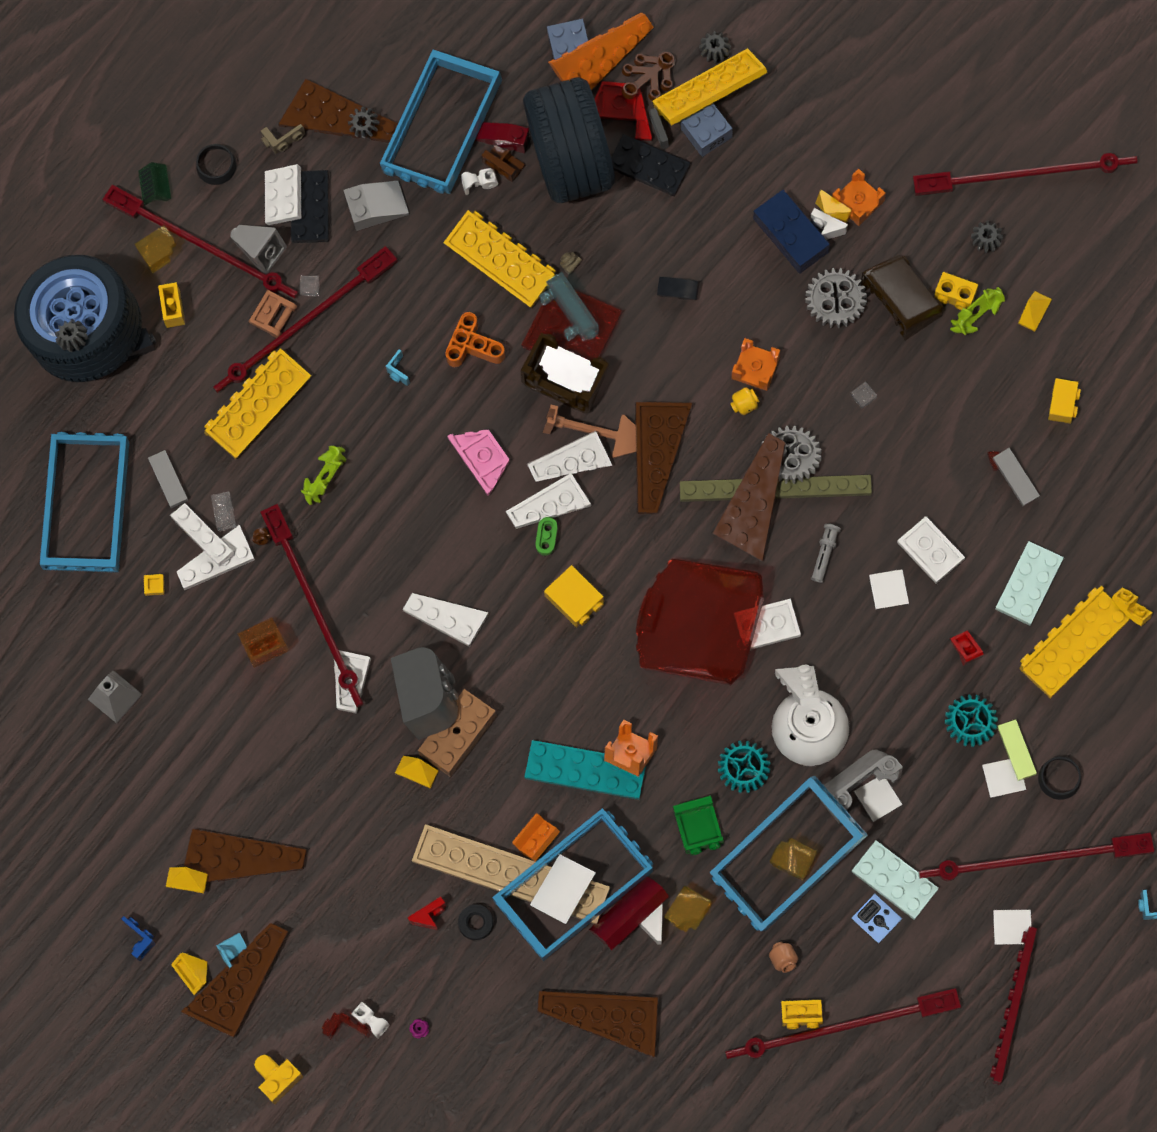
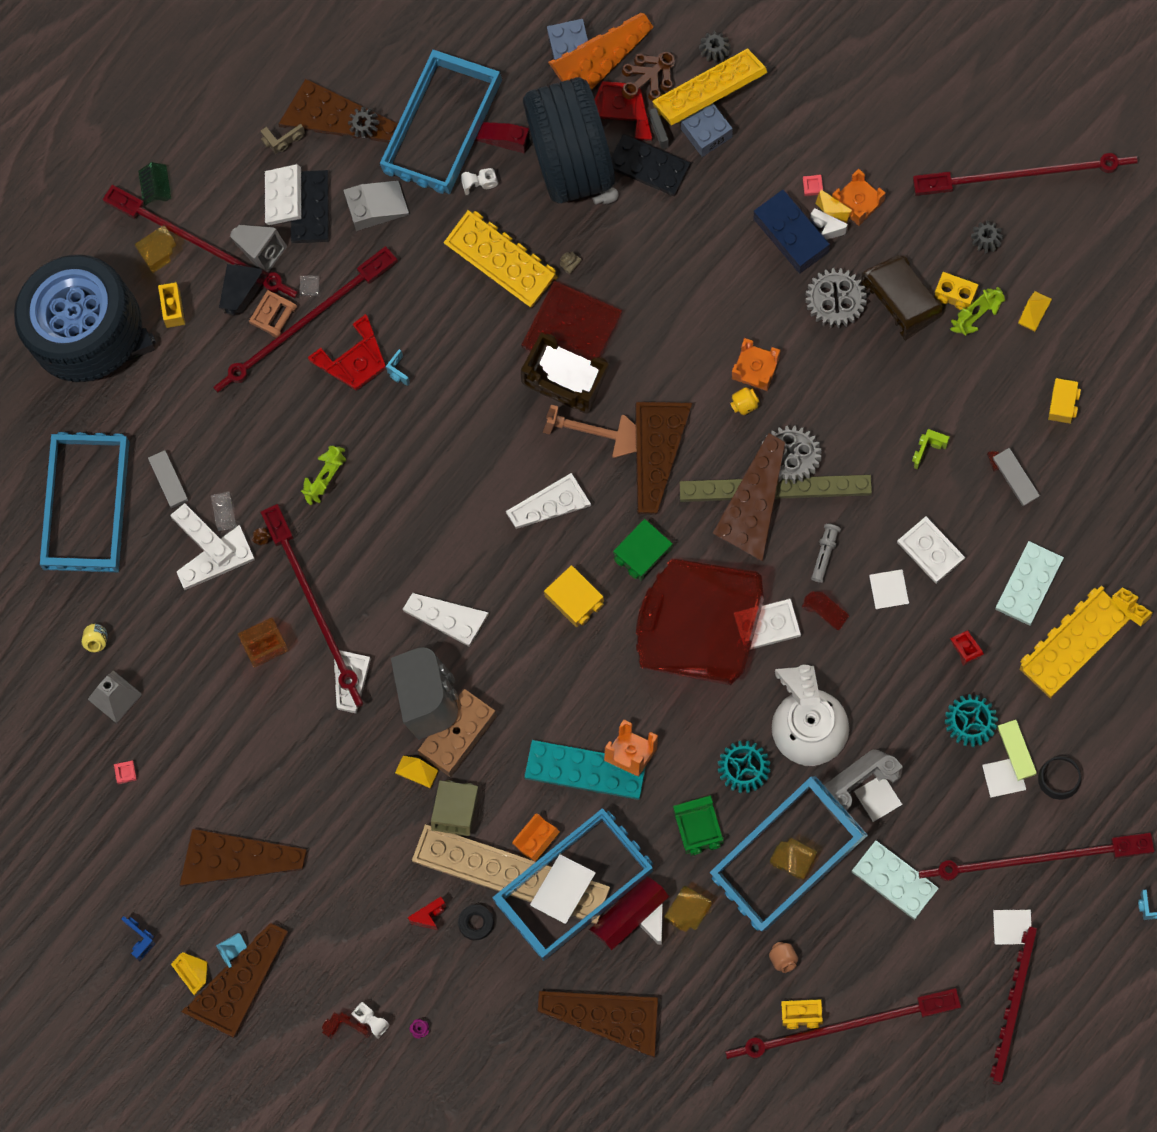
dark grey gear [55,319,88,353] -> none
yellow plate [144,574,164,596] -> none
yellow slope [165,867,208,894] -> none
black tyre [196,144,237,185] -> none
yellow bracket [204,348,311,459] -> none
yellow brick [254,1055,303,1104] -> none
orange beam [445,312,505,367] -> none
bright pink wing [447,430,510,496] -> none
reddish brown panel [481,145,525,182] -> none
white wing [527,431,612,481] -> none
bright green plate [536,517,558,556] -> none
clear light blue brick [539,272,599,341] -> none
black slope [657,277,699,300] -> none
clear tile [850,382,877,409] -> none
light blue sticker [852,894,902,943] -> none
none -> light yellow head [81,624,108,653]
none -> coral tile [114,761,137,784]
none -> black slope [219,264,268,316]
none -> red wing [307,314,386,391]
none -> olive brick [431,780,478,836]
none -> light grey cylinder [593,188,619,205]
none -> green panel [613,519,673,581]
none -> clear red bracket [801,591,849,630]
none -> coral tile [803,175,823,196]
none -> lime bracket [912,429,949,470]

